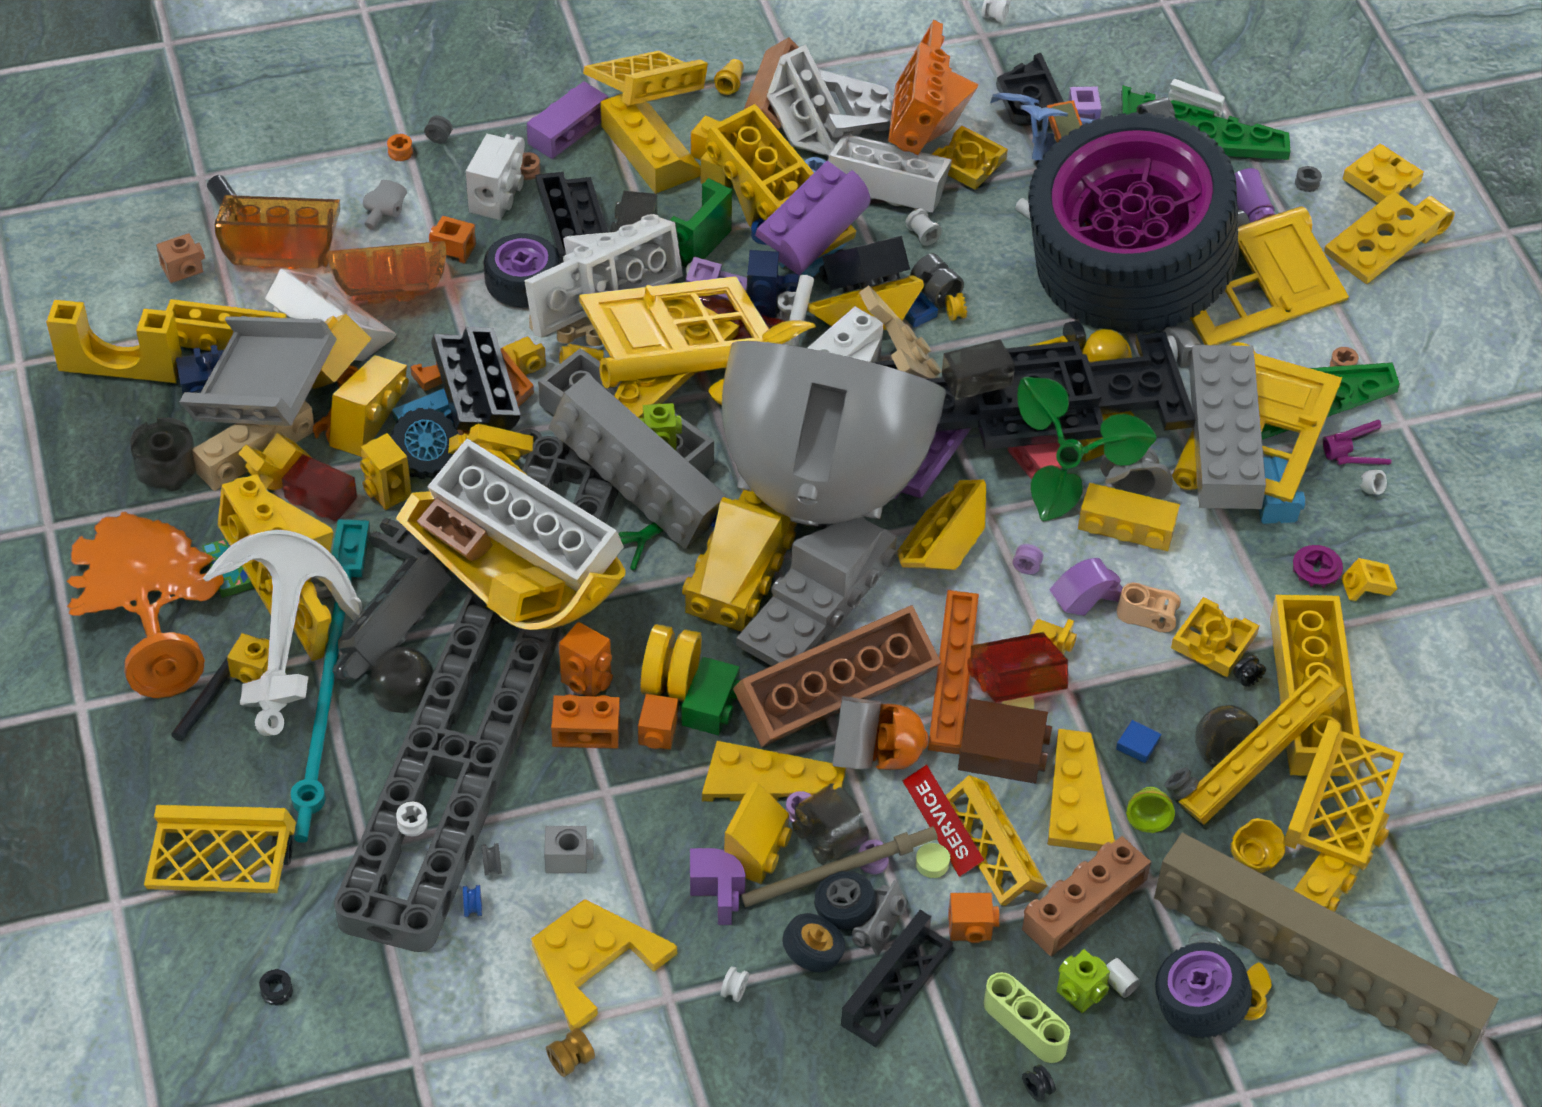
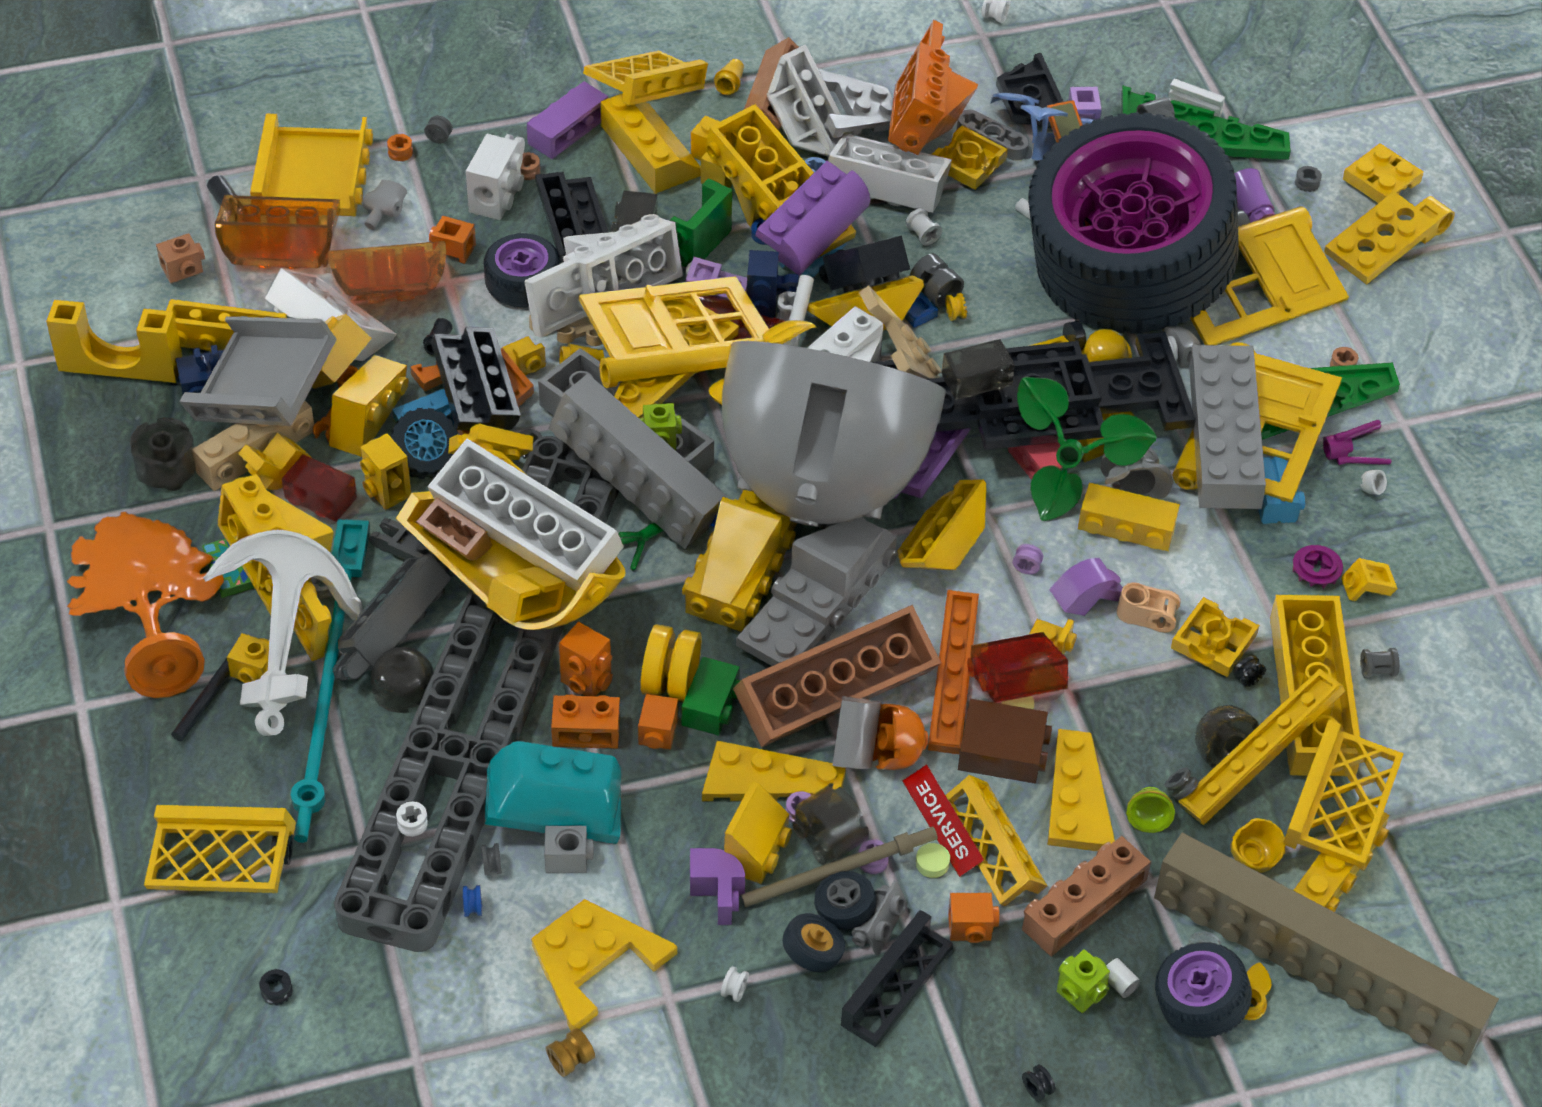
yellowish green beam [984,972,1070,1063] -> none
blue tile [1116,720,1161,763] -> none
none -> yellow panel [250,113,373,216]
none -> black pin [423,318,453,356]
none -> teal windscreen [485,741,621,844]
none -> light grey beam [957,110,1029,160]
none -> dark grey bush [1360,648,1400,678]

